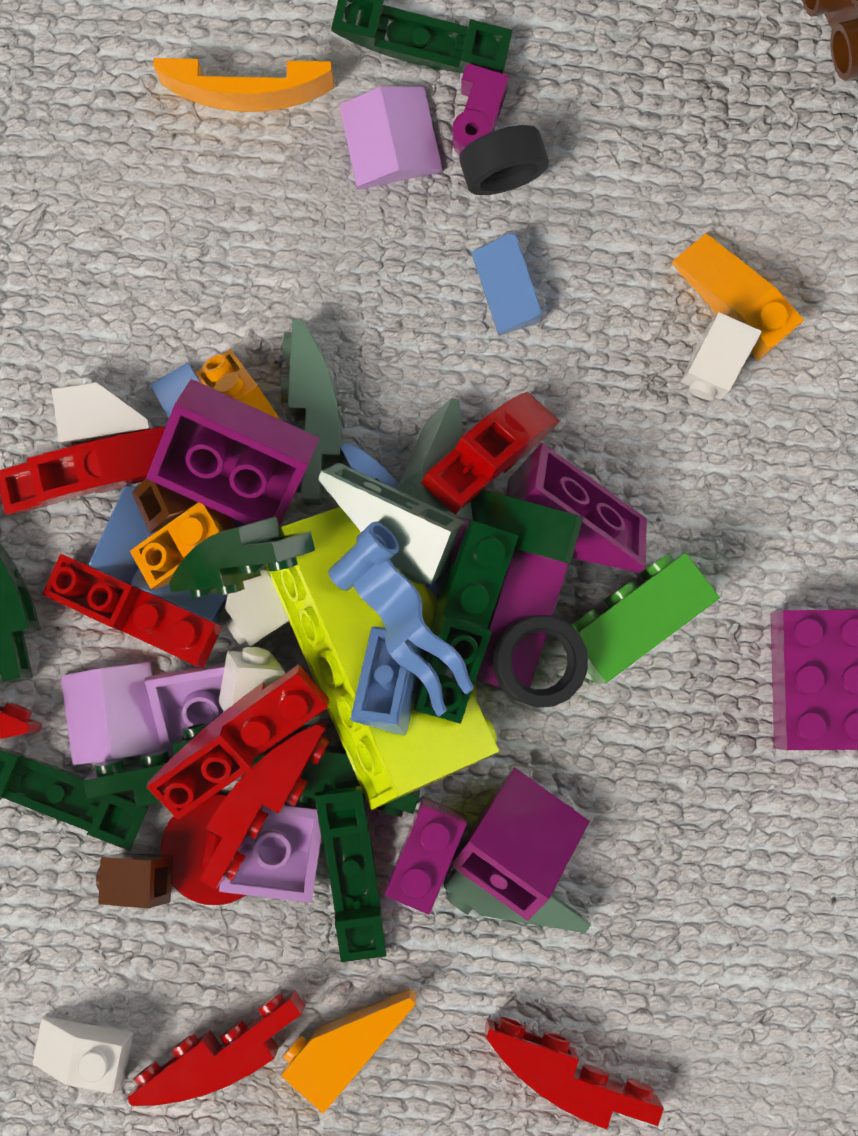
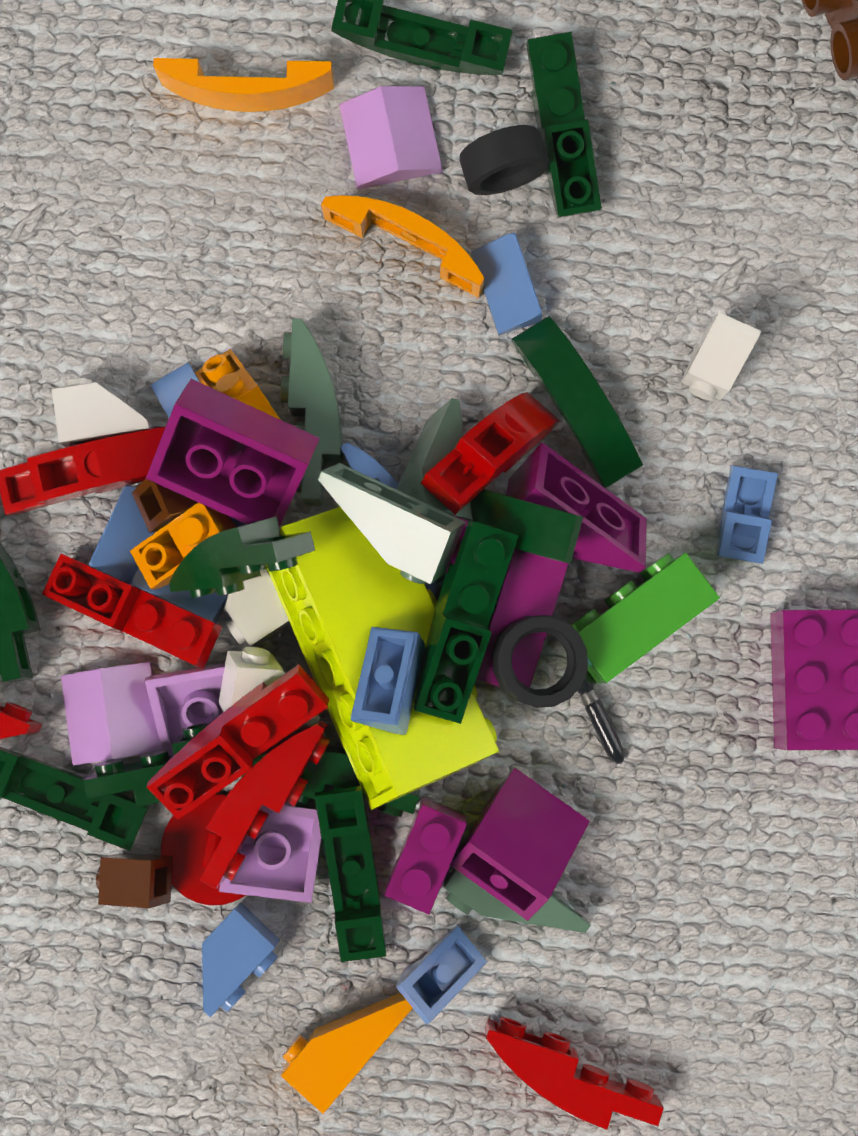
white slope [33,1016,134,1094] -> none
red slope [126,990,306,1106] -> none
medium blue flag [329,522,474,717] -> none
magenta leg [452,63,509,156] -> none
light orange slope [672,233,804,361] -> none
none -> medium blue slope [202,902,280,1017]
none -> light orange slope [321,195,484,298]
none -> medium blue slope [396,926,487,1024]
none -> dark green slope [511,316,643,489]
none -> dark green slope [526,31,602,218]
none -> black piece [577,672,624,764]
none -> medium blue slope [717,465,778,564]

